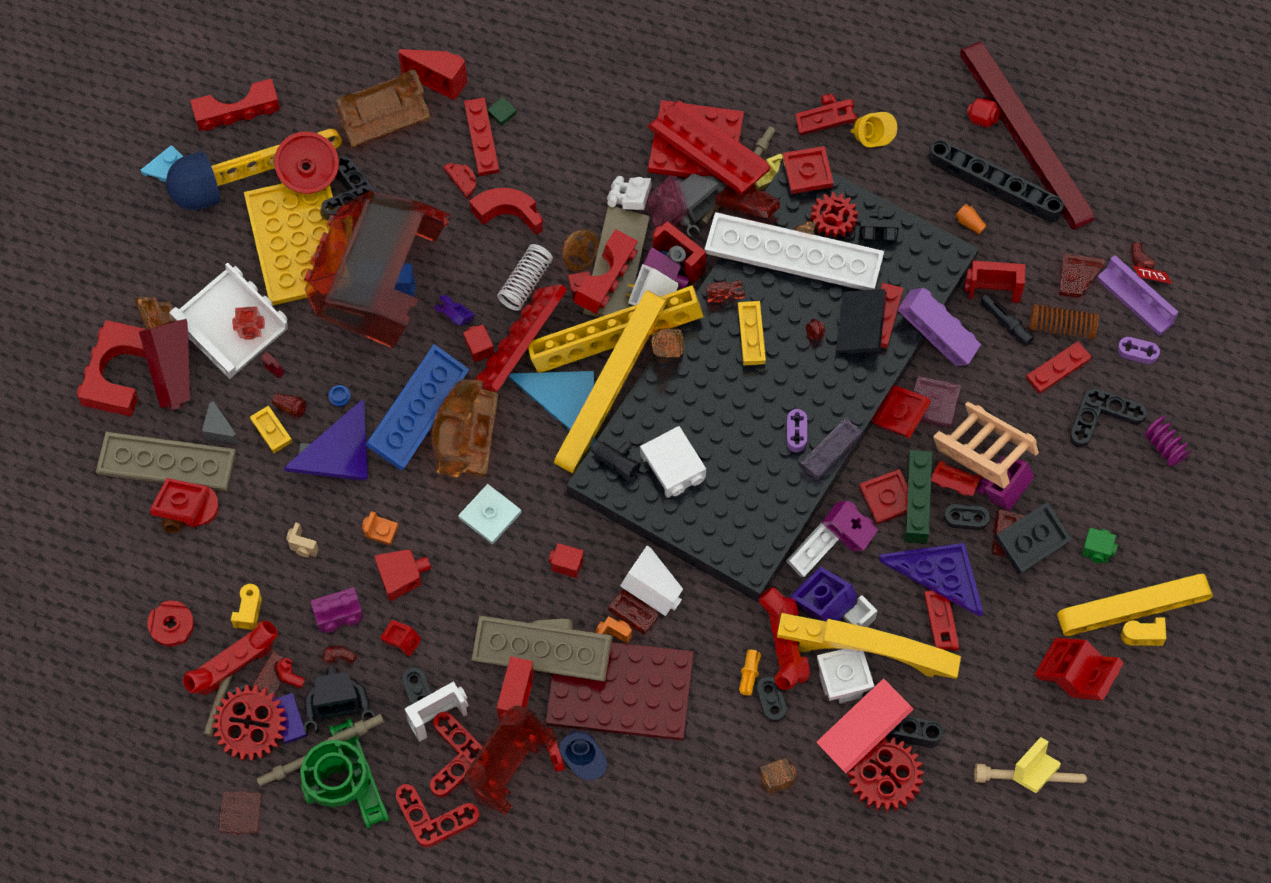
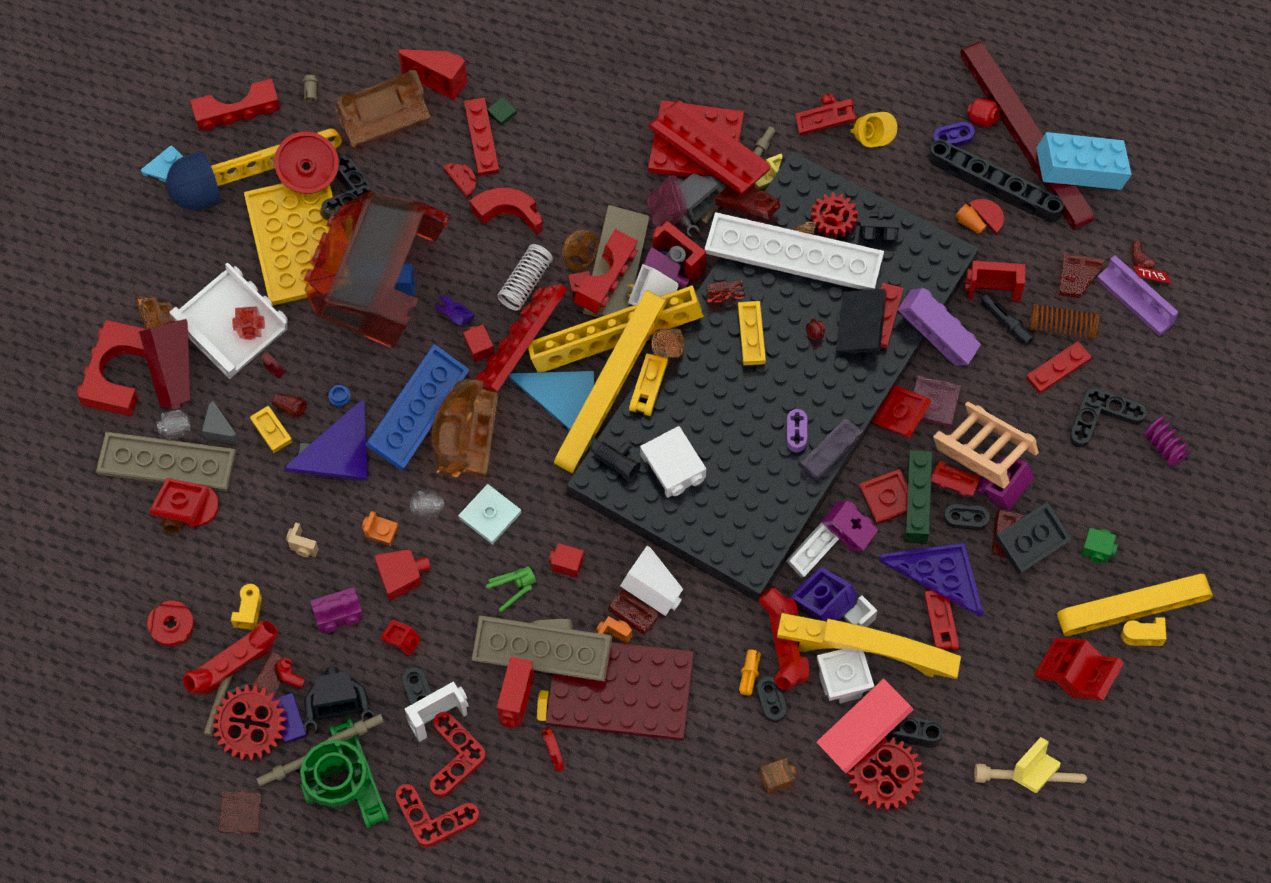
clear red arm [322,645,358,664] -> none
clear red windscreen [464,705,557,815] -> none
dark blue piece [559,730,607,780] -> none
white plate [607,176,652,210] -> none
red plate [782,146,834,194] -> none
medium lavender beam [1117,337,1160,364] -> none
none -> clear head [157,410,191,440]
none -> dark tan pin [302,75,319,103]
none -> clear head [410,490,444,519]
none -> bright green plant [486,566,536,612]
none -> yellow tile [537,690,549,721]
none -> yellow plate [629,353,668,416]
none -> dark purple plate [933,122,975,146]
none -> red tile [968,199,1004,235]
none -> medium azure brick [1036,132,1132,190]

